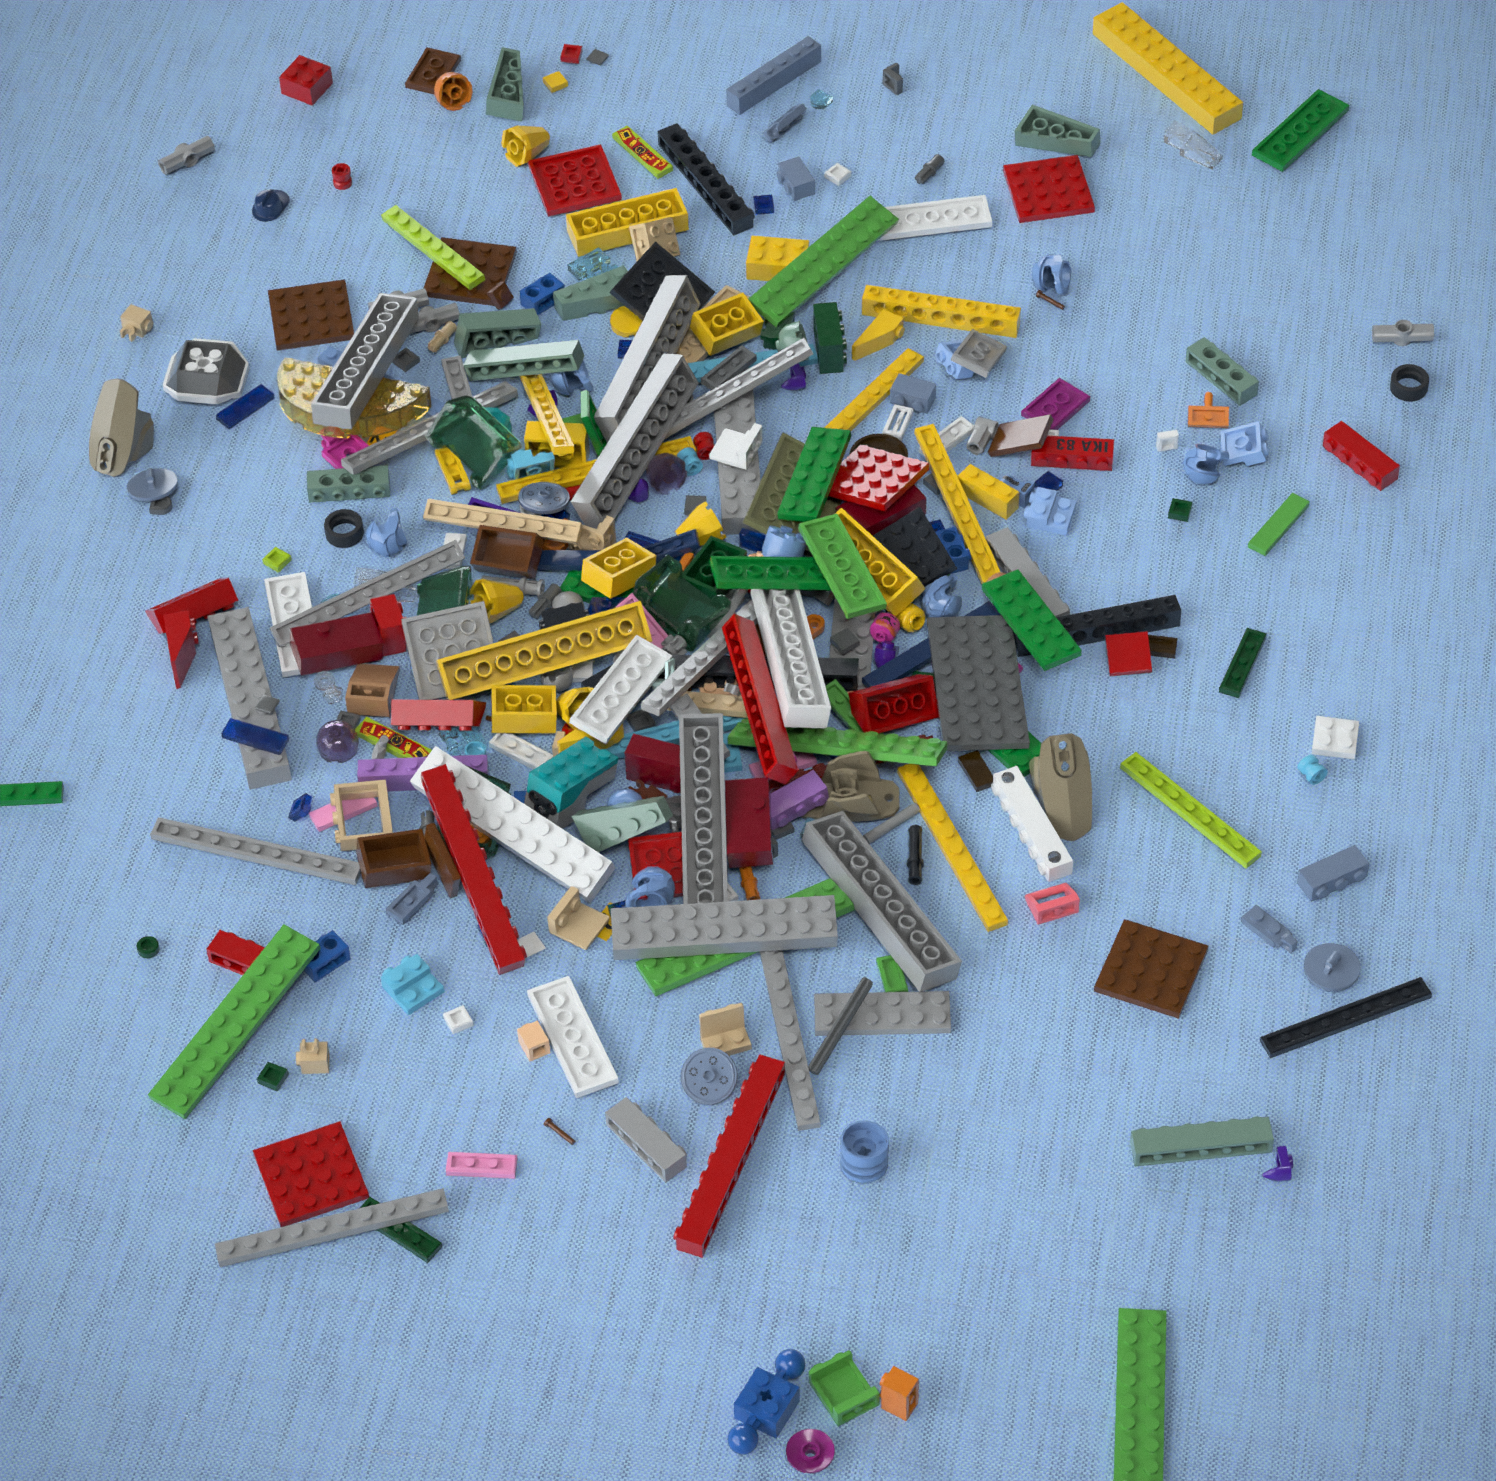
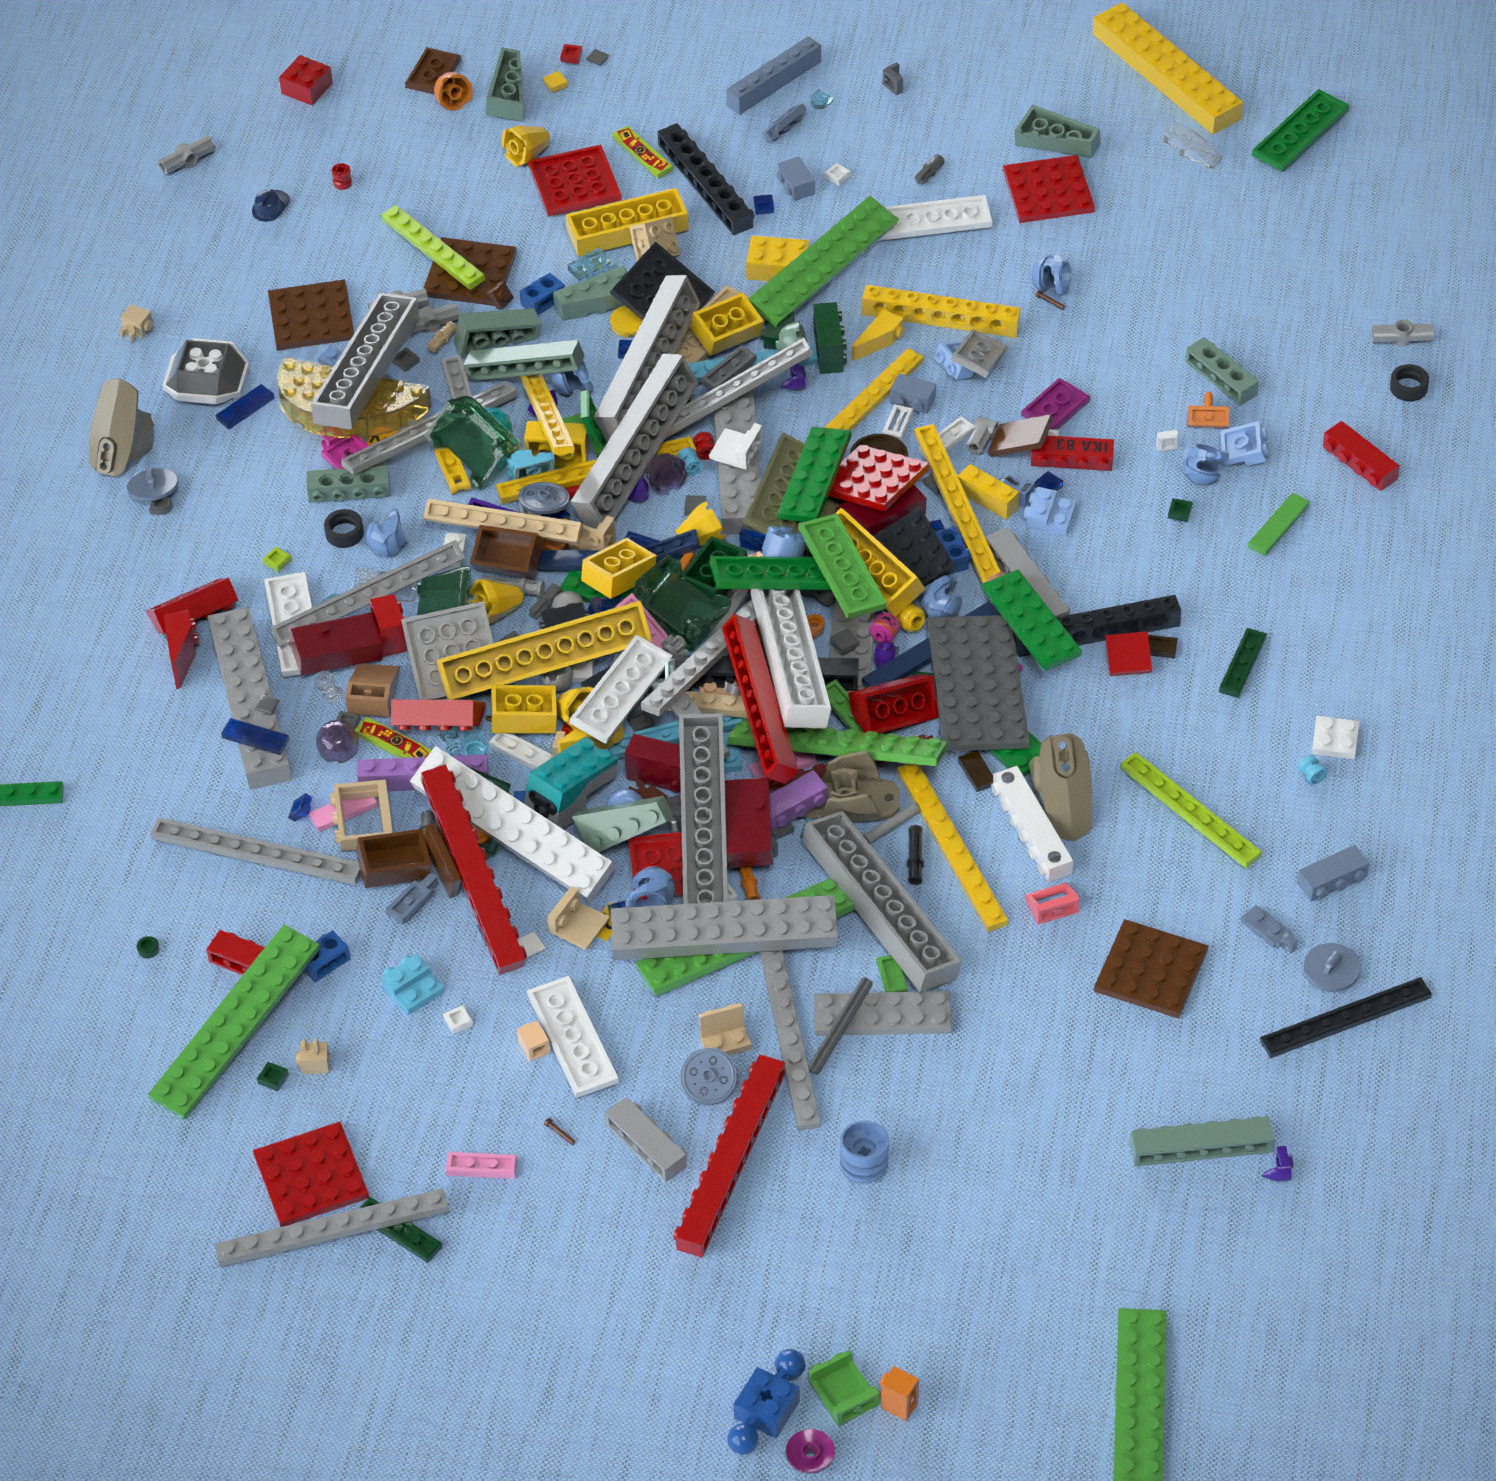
light grey bar [372,735,389,759] -> none

